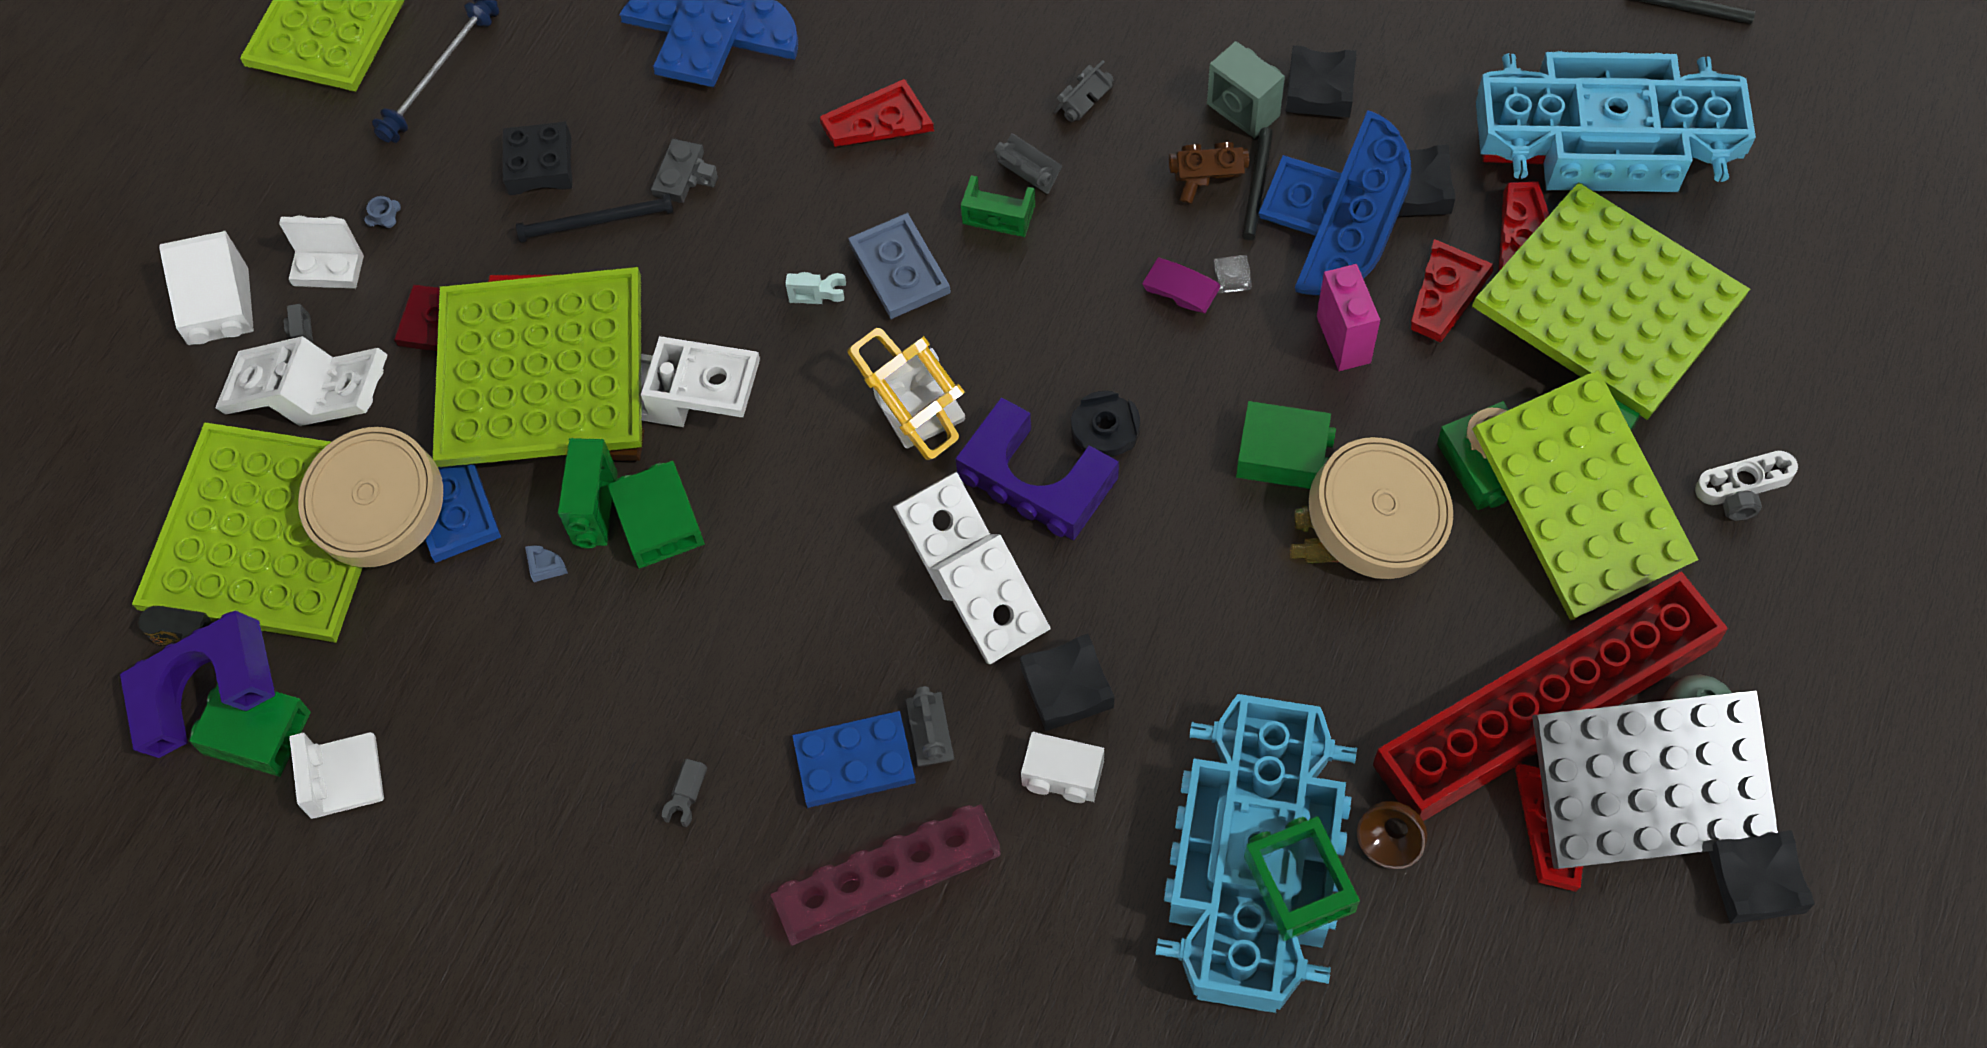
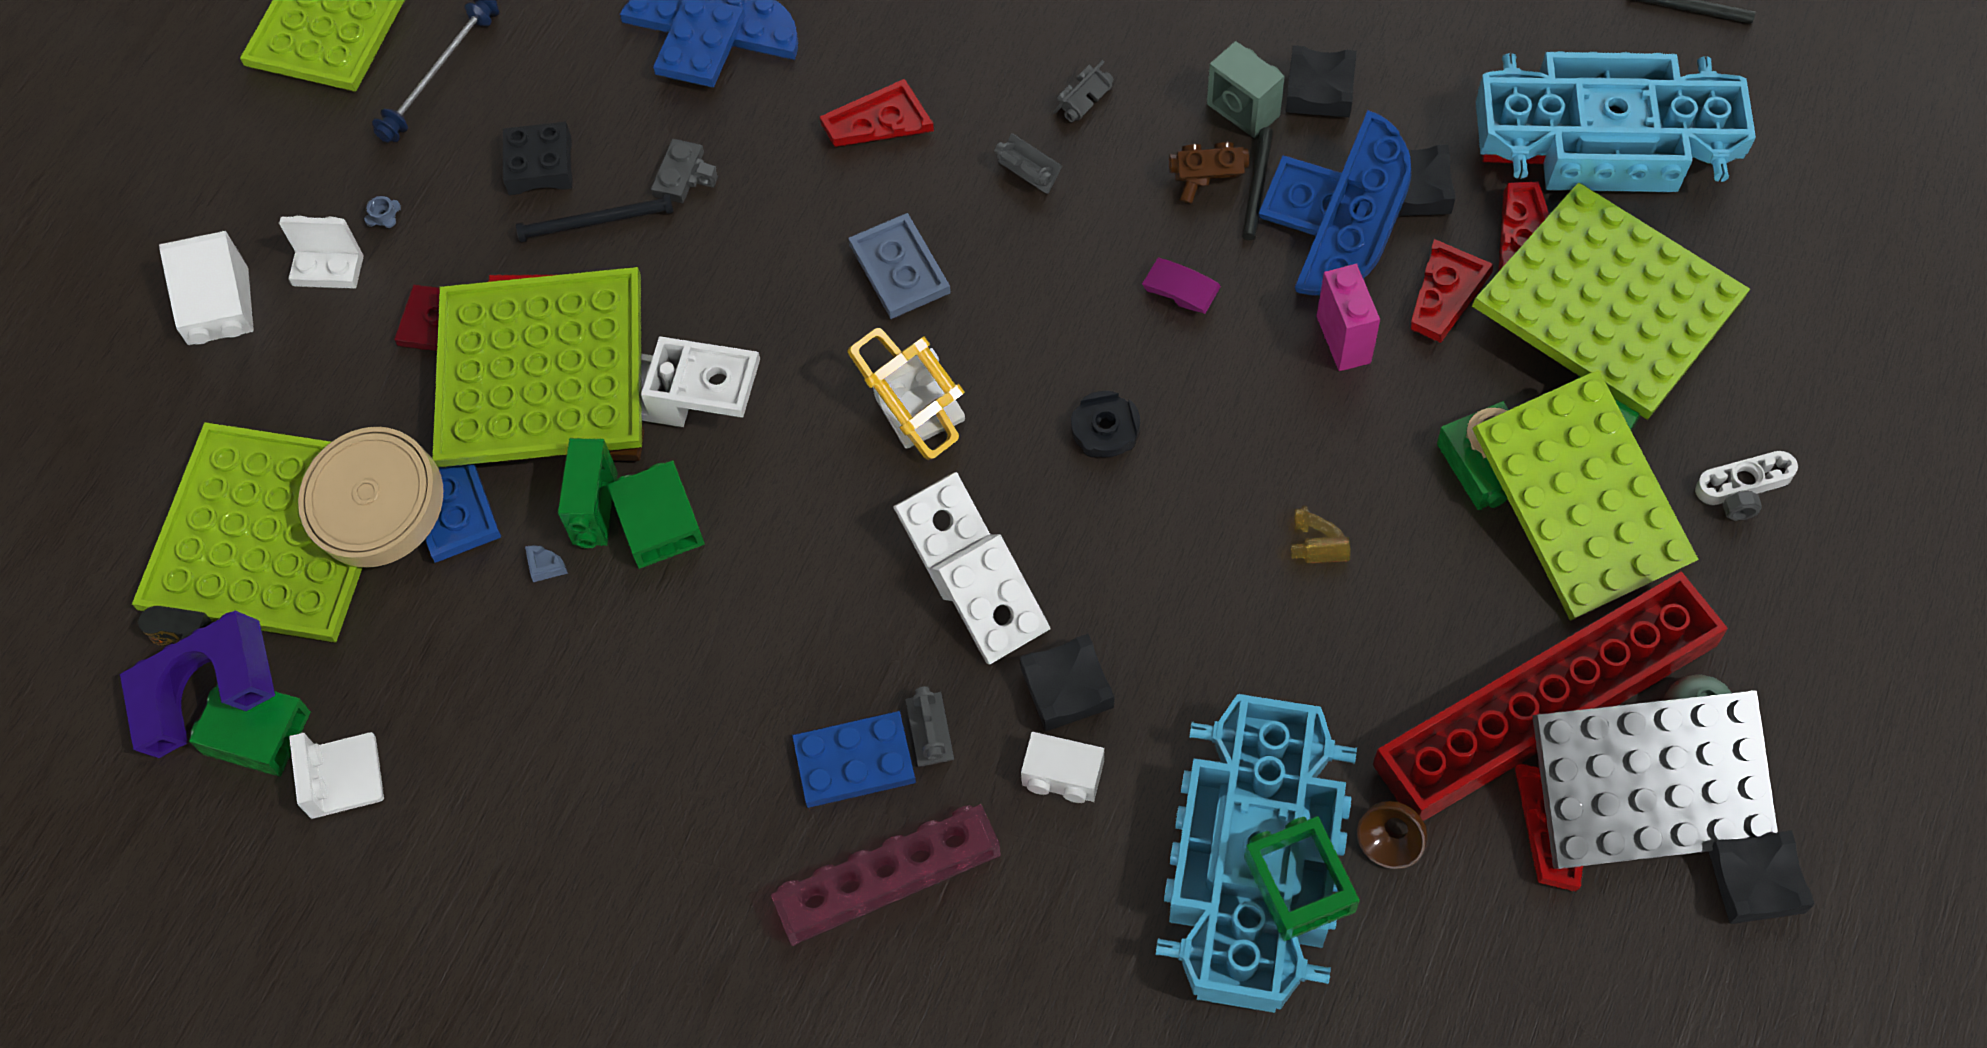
white bracket [215,336,387,426] -> none
dark grey plate [284,304,313,343] -> none
dark grey bar [662,759,707,827] -> none
light aqua plate [785,272,846,304] -> none
dark purple arch [956,397,1119,541] -> none
green panel [961,175,1035,237] -> none
clear plate [1213,255,1252,293] -> none
green brick [1236,401,1336,489] -> none
tan brick [1309,437,1453,579] -> none

